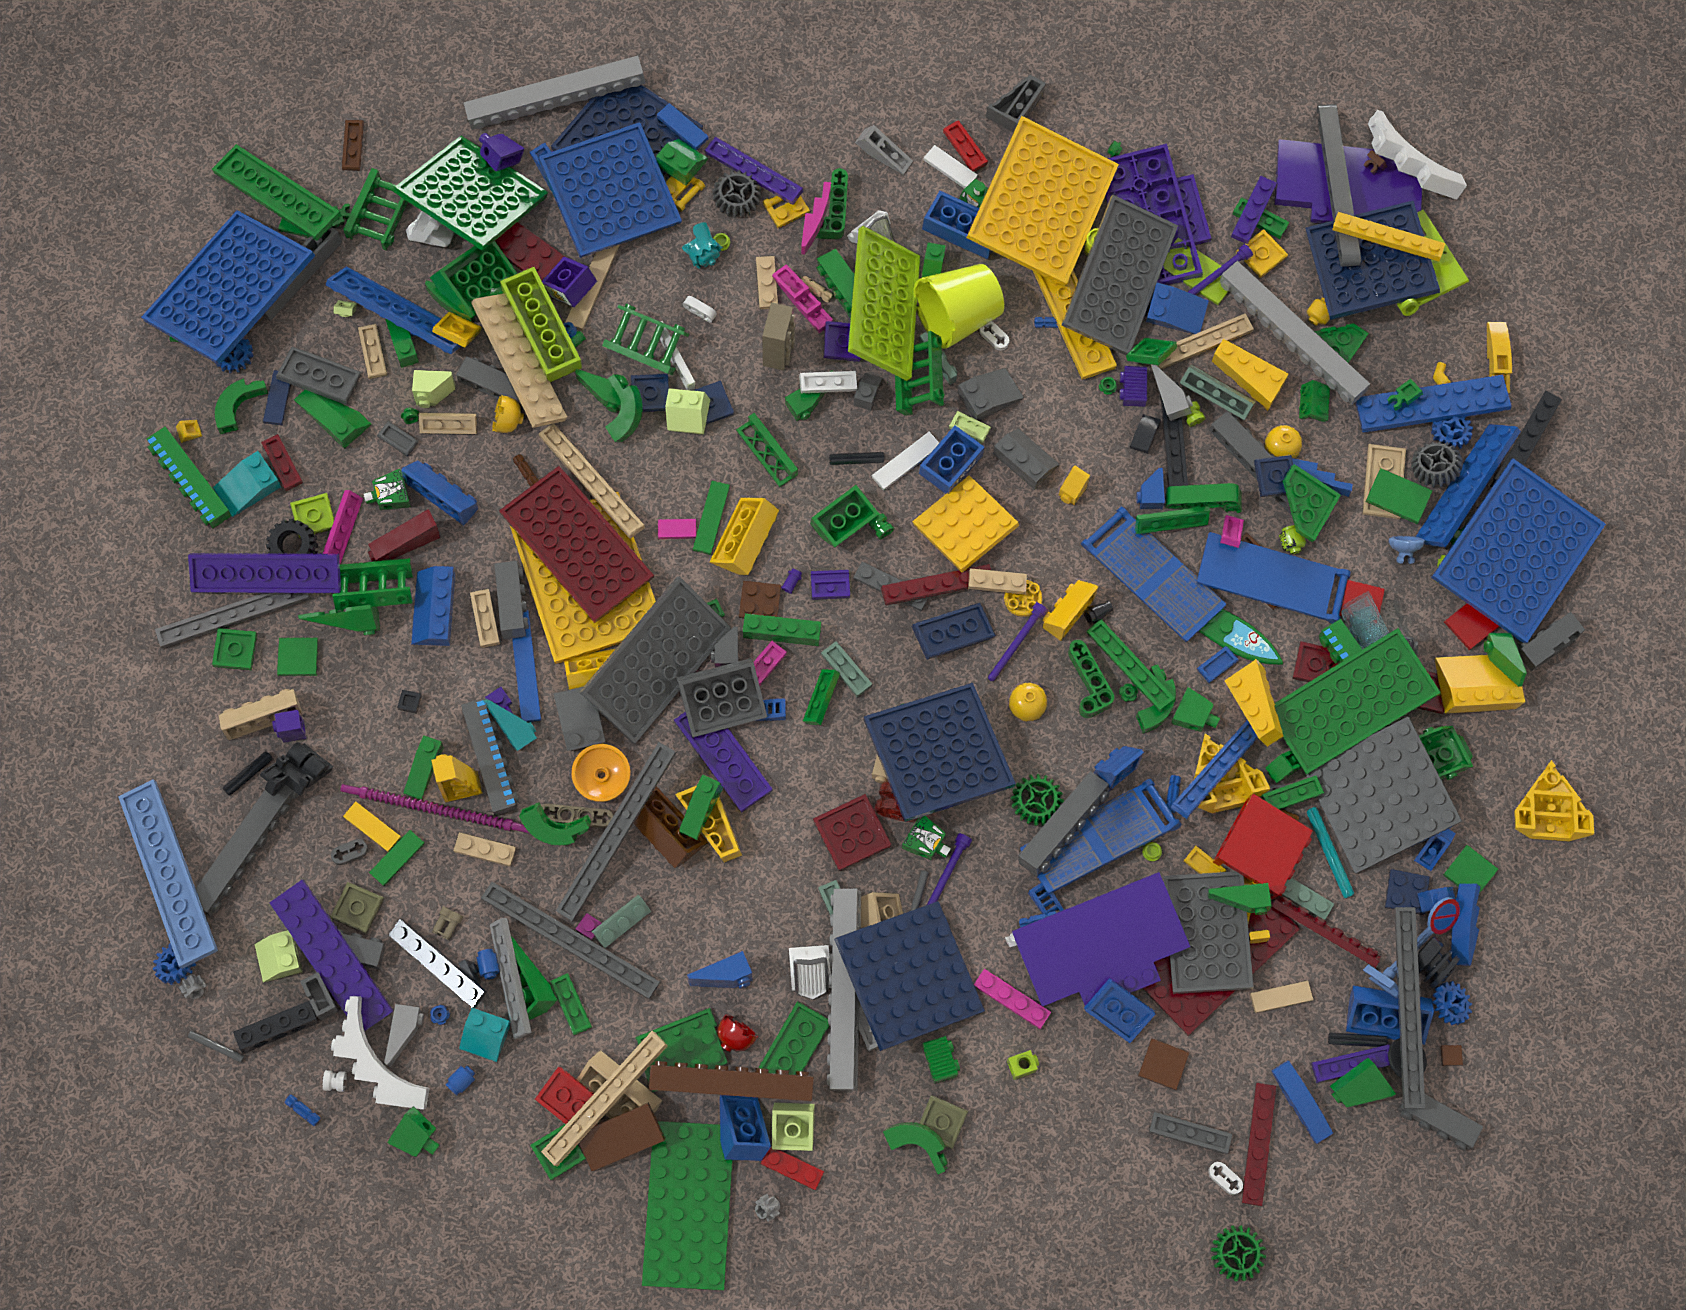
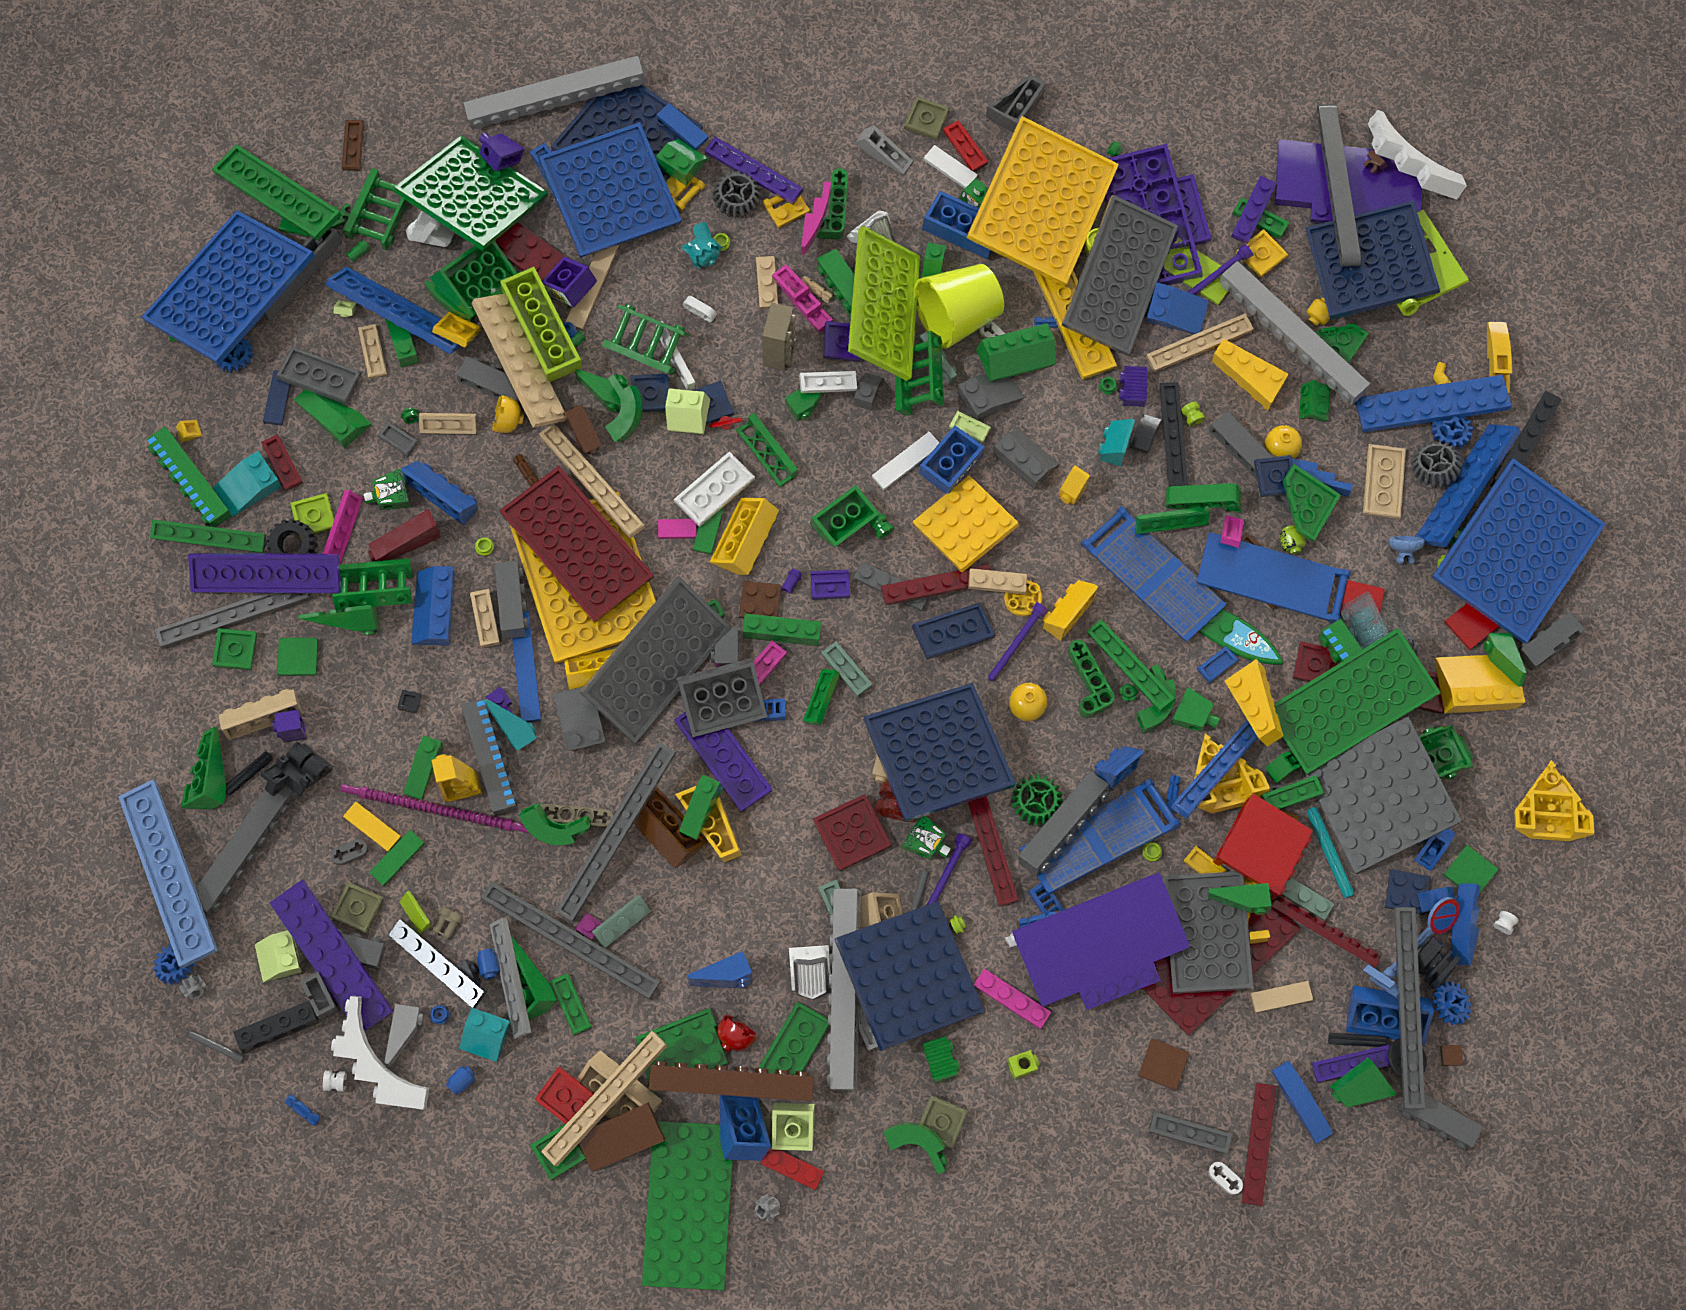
green arch [215,379,269,435] -> none
green torso [387,1106,440,1157] -> none
yellowish green slope [412,370,455,408] -> none
tan plate [454,833,516,867] -> none
light orange dish [571,744,630,802] -> none
black axle [829,452,885,465] -> none
black cone [1084,601,1113,624] -> none
blue plate [1084,978,1156,1043] -> none
green tile [1126,338,1177,365] -> none
blue slope [1136,468,1165,509] -> none
light grey slope [1151,365,1193,420] -> none
sand green brick [1180,365,1256,420] -> none
green gear [1210,1225,1266,1282] -> none
yellow plate [1332,212,1445,262] -> none
green tile [1365,468,1433,524] -> none
green plate [1387,379,1423,411] -> none
none -> green plate [150,519,266,553]
none -> green wedge [181,726,226,809]
none -> green pin [346,240,370,263]
none -> lime slope [399,891,432,934]
none -> lime plate [475,537,494,556]
none -> reddish brown slope [563,404,602,455]
none -> white tile [674,452,755,527]
none -> red piece [708,416,743,430]
none -> olive plate [904,96,950,140]
none -> lime plate [950,915,967,934]
none -> dark red plate [967,796,1018,907]
none -> green slope [976,323,1056,382]
none -> teal slope [1098,419,1135,467]
none -> white wheel [1494,911,1519,935]

